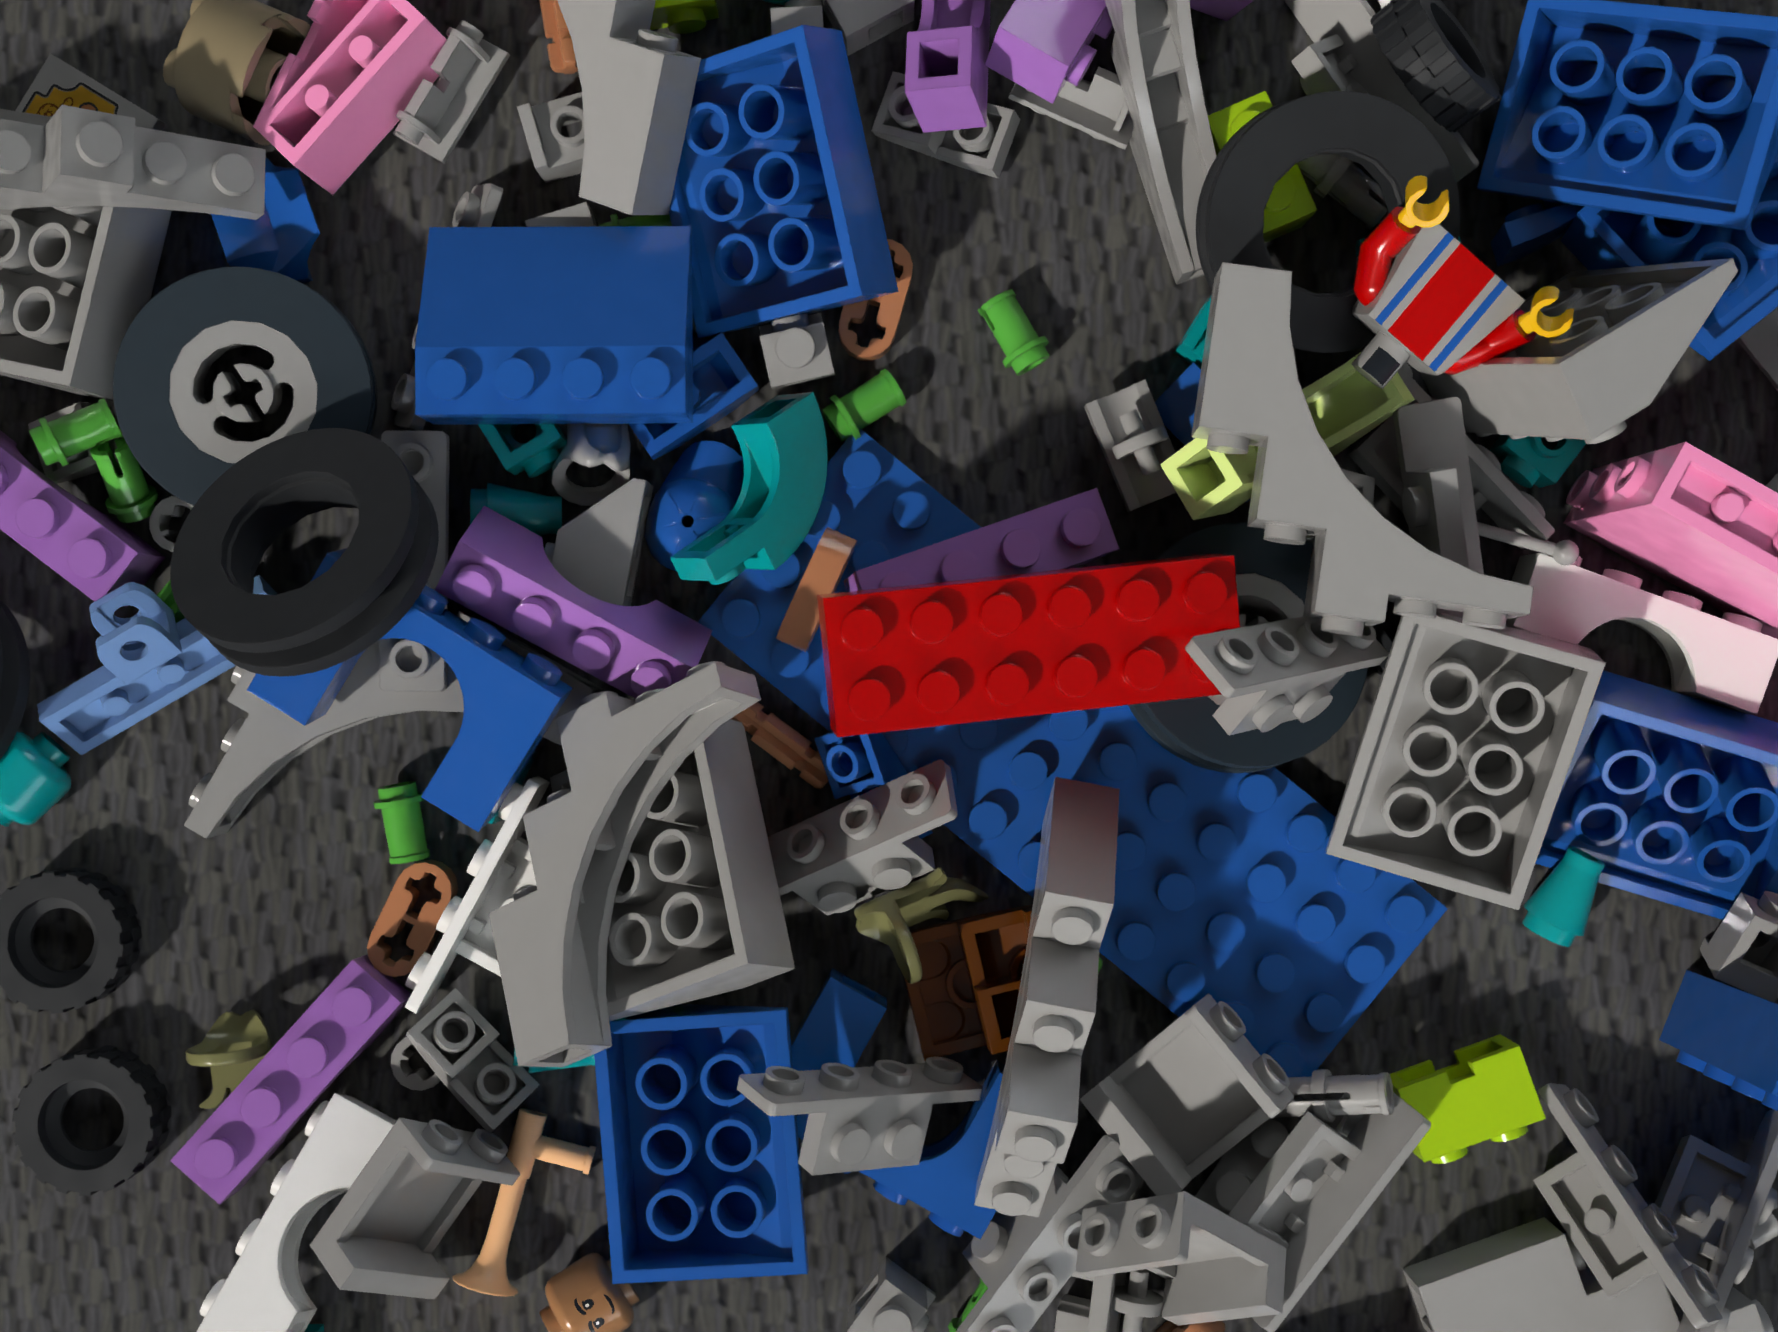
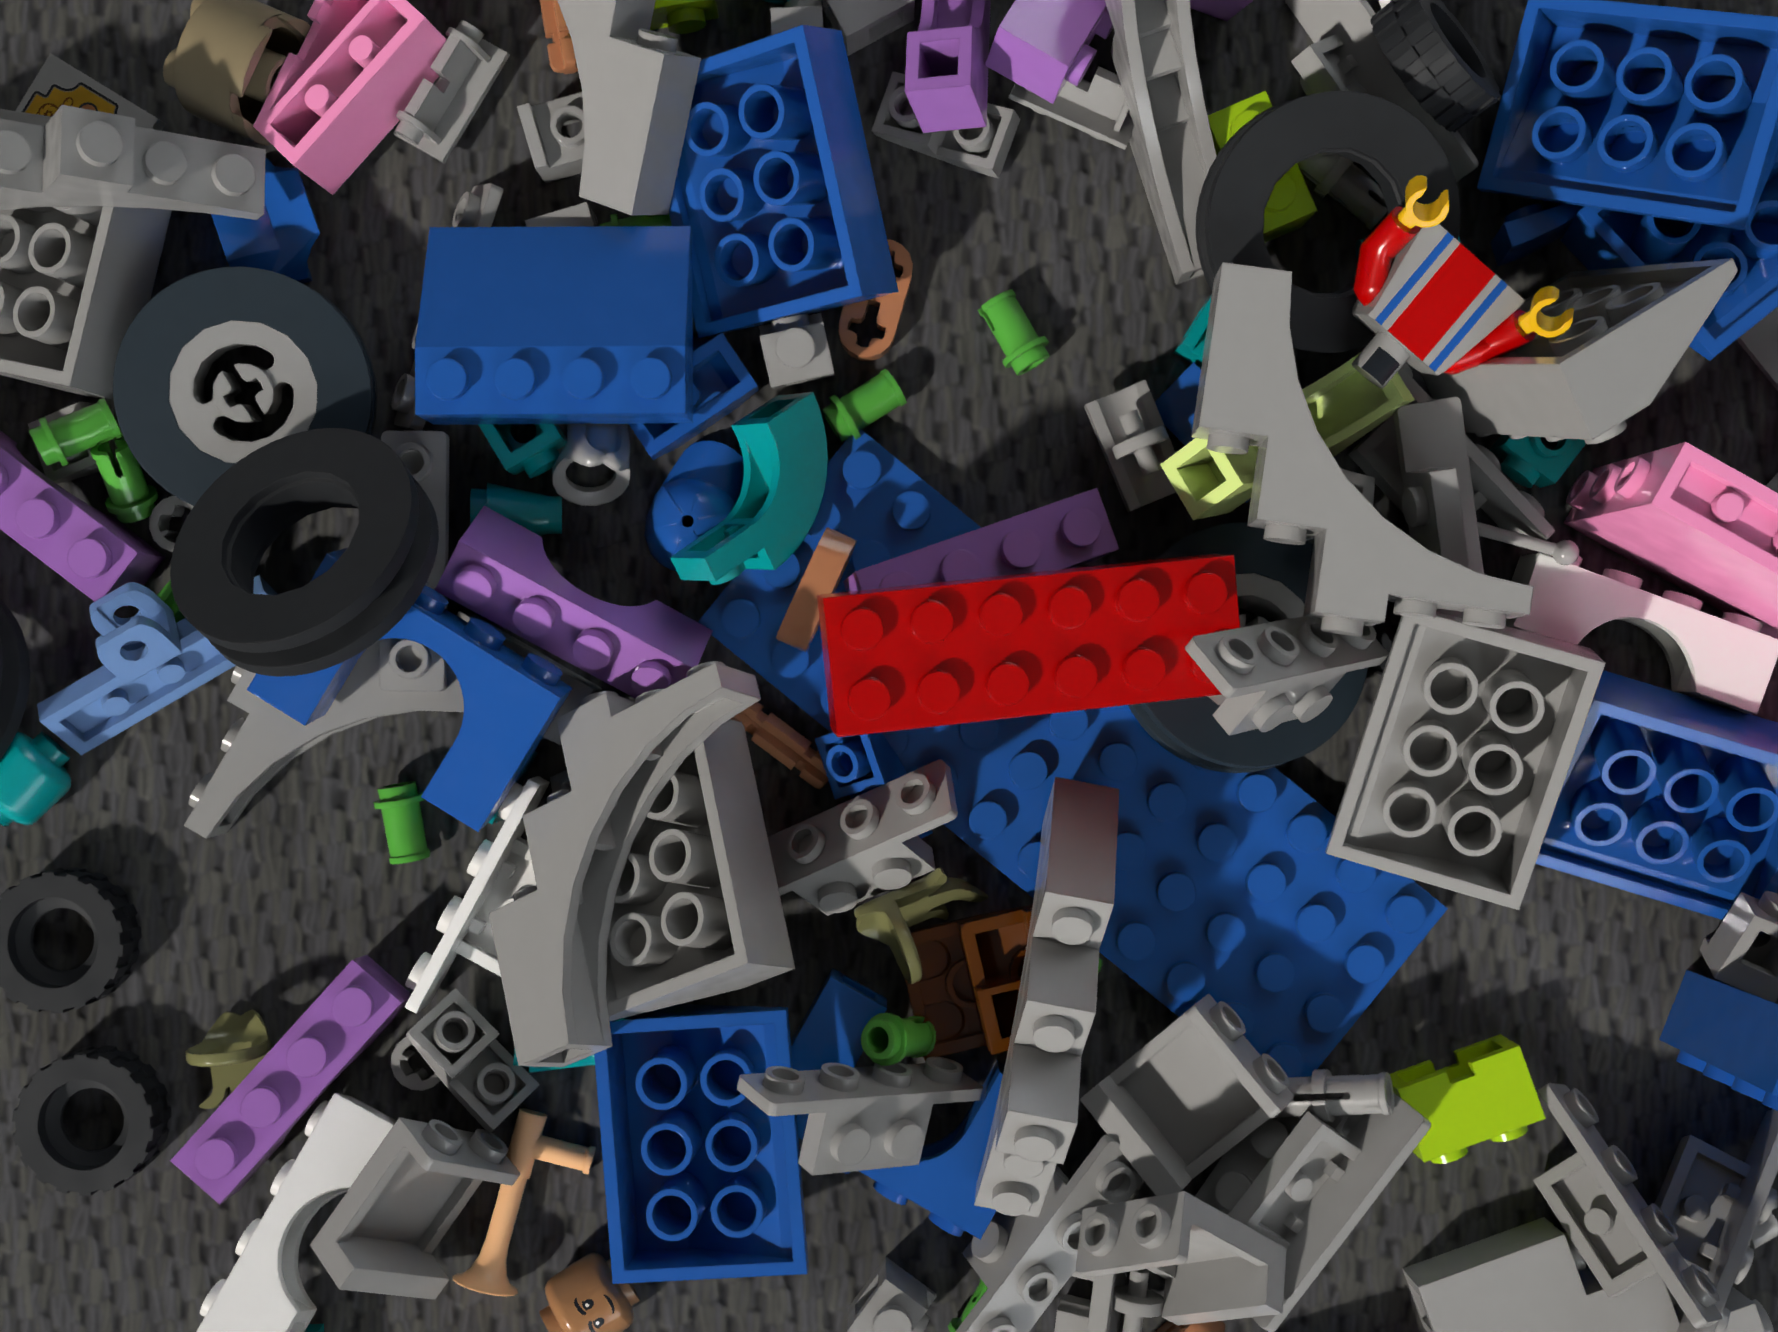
nougat beam [367,859,458,977] -> none
light grey slope [544,478,654,606] -> none
teal cone [1522,847,1606,947] -> none
none -> bright green pin [861,1013,936,1066]

